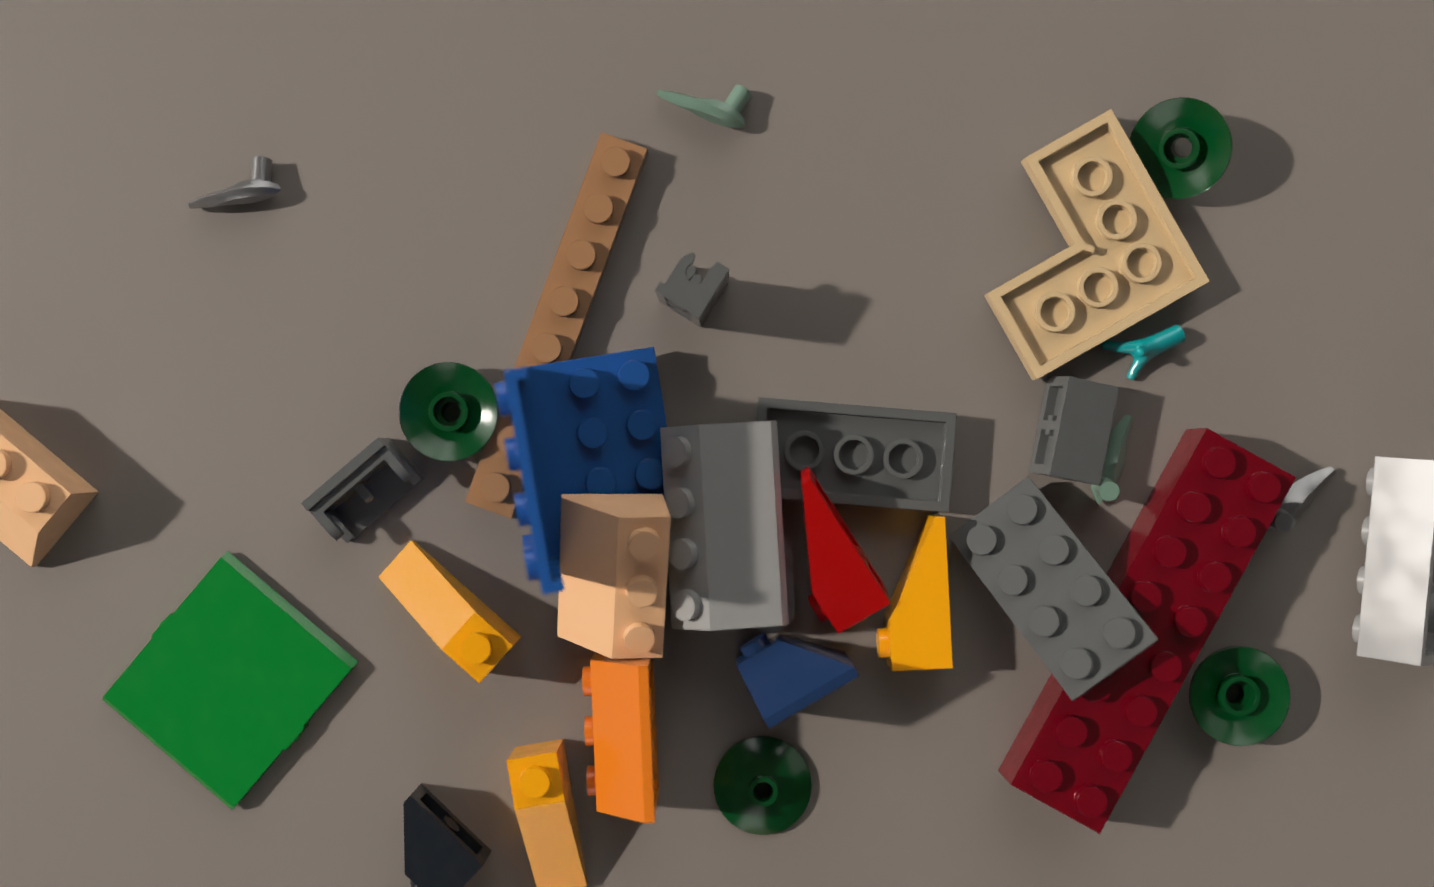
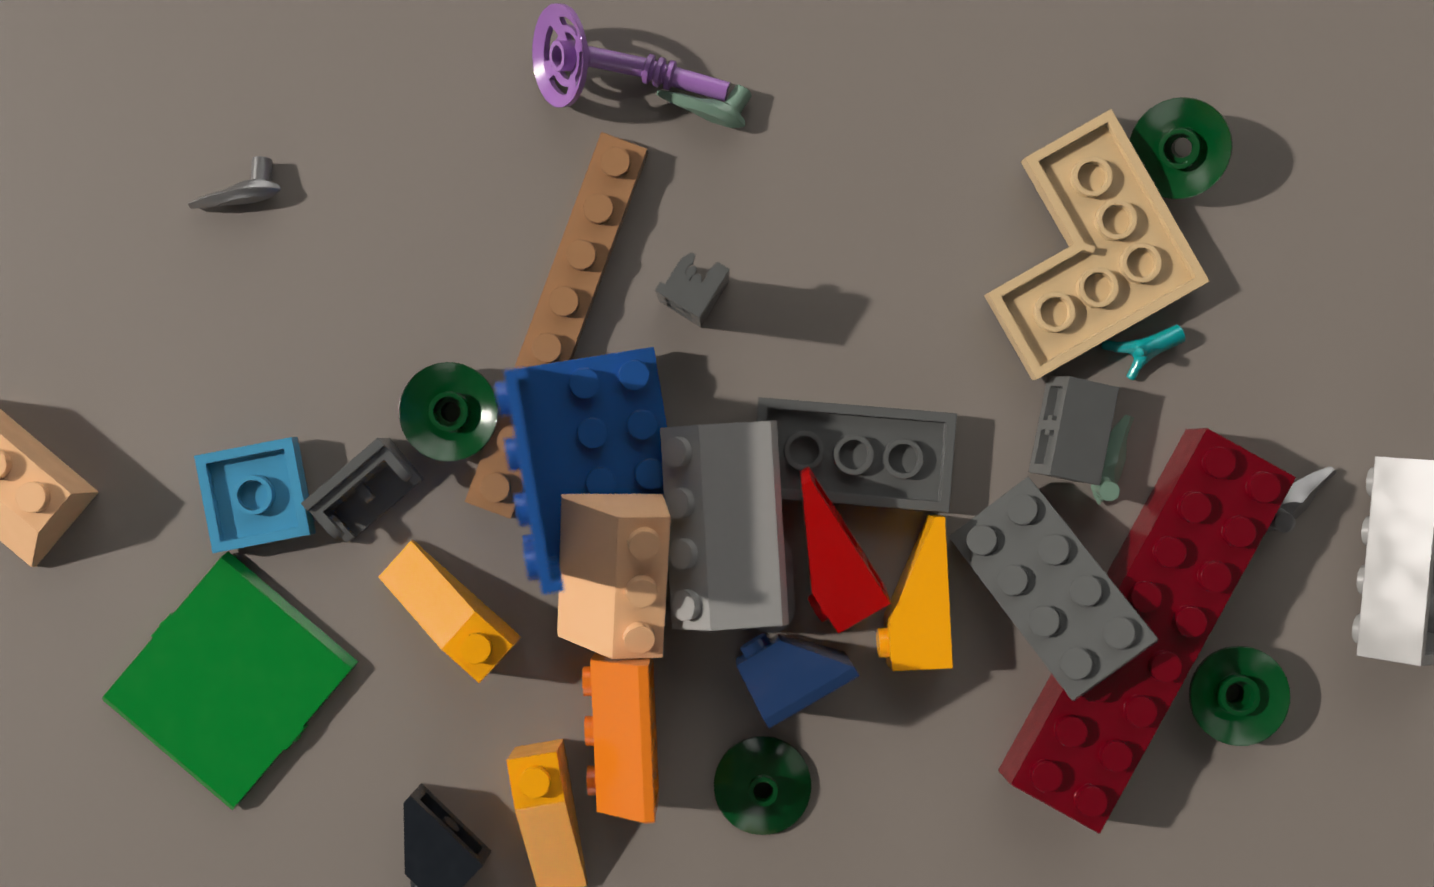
none -> dark azure plate [194,437,316,553]
none -> medium lavender dish [532,3,730,108]

